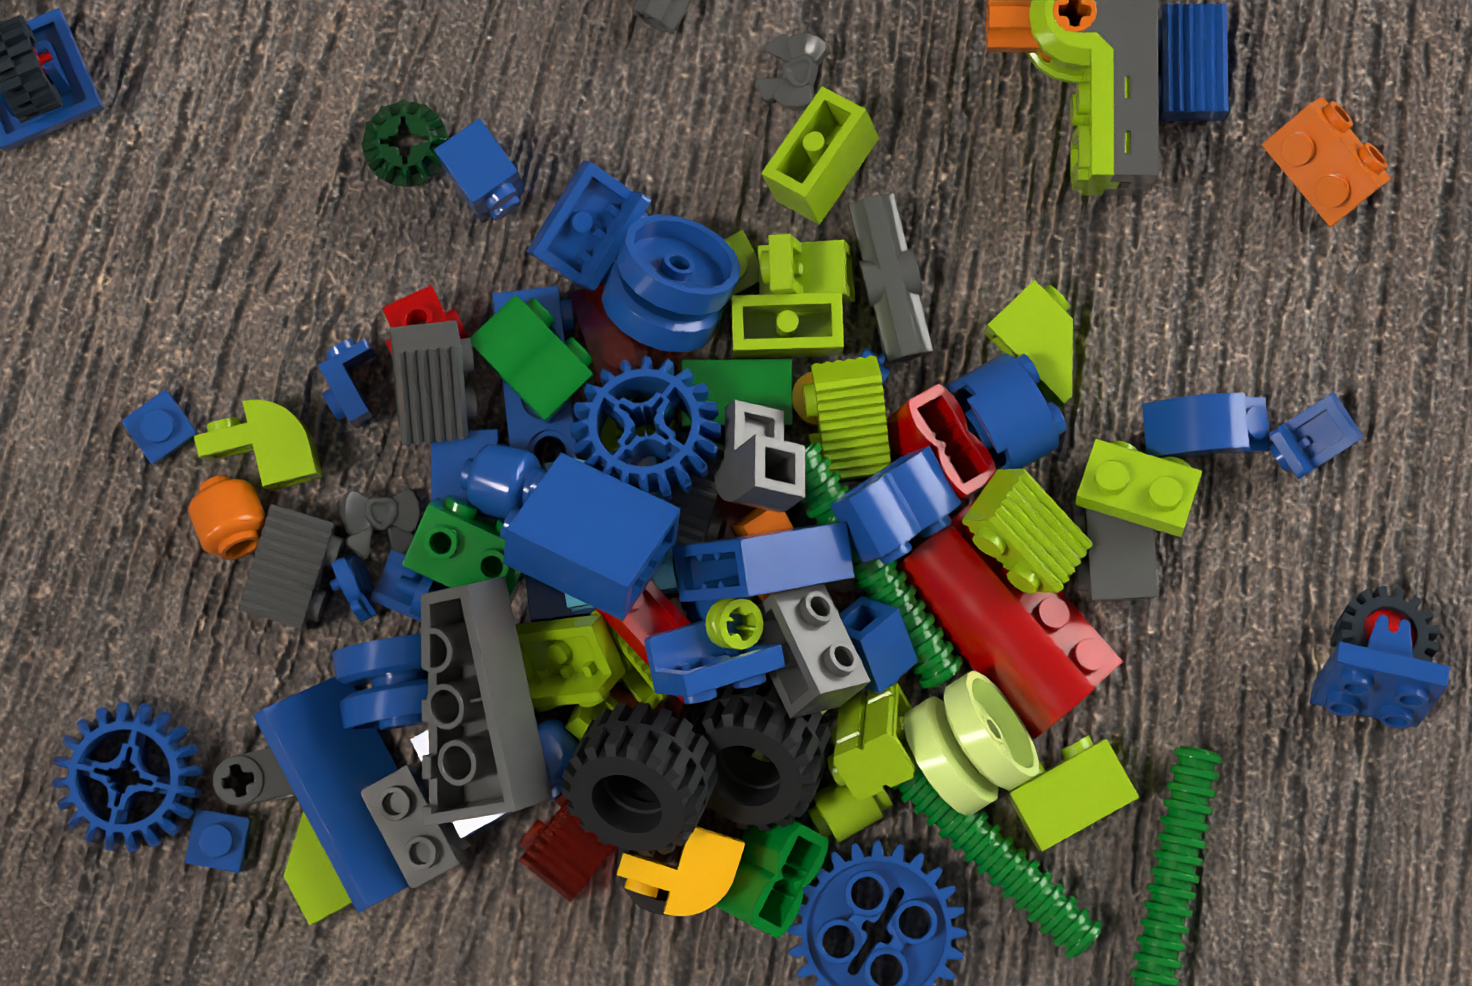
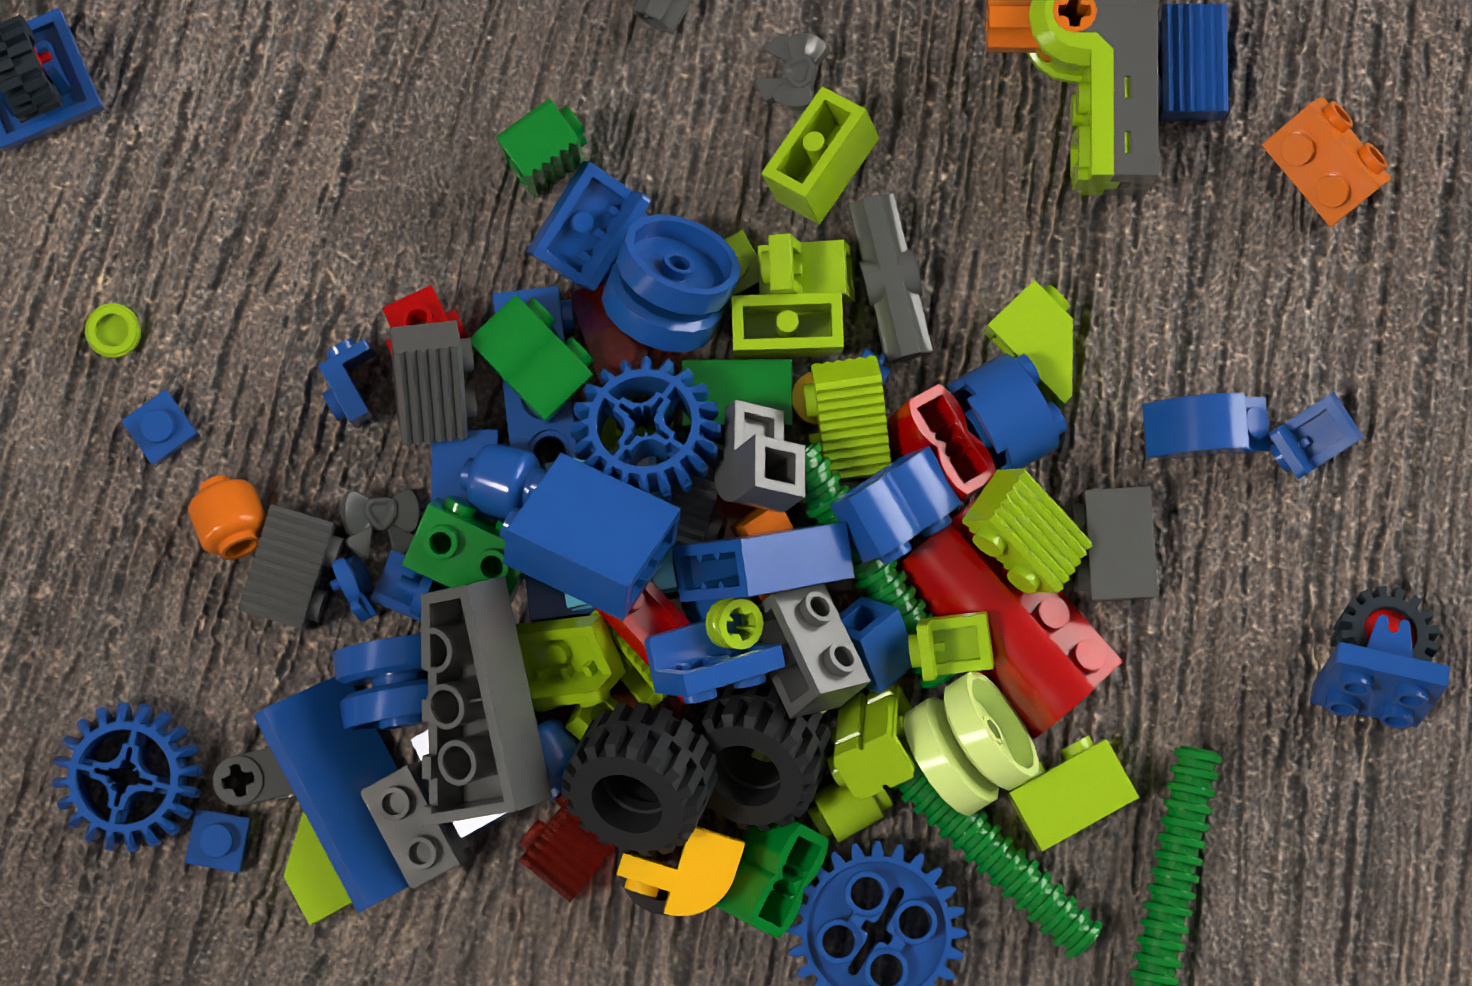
lime brick [194,399,323,491] -> none
dark green gear [361,99,449,187] -> none
blue brick [434,118,525,223] -> none
lime bracket [1075,439,1202,538] -> none
none -> lime tile [85,303,141,358]
none -> green brick [496,98,588,197]
none -> lime bracket [908,611,994,681]

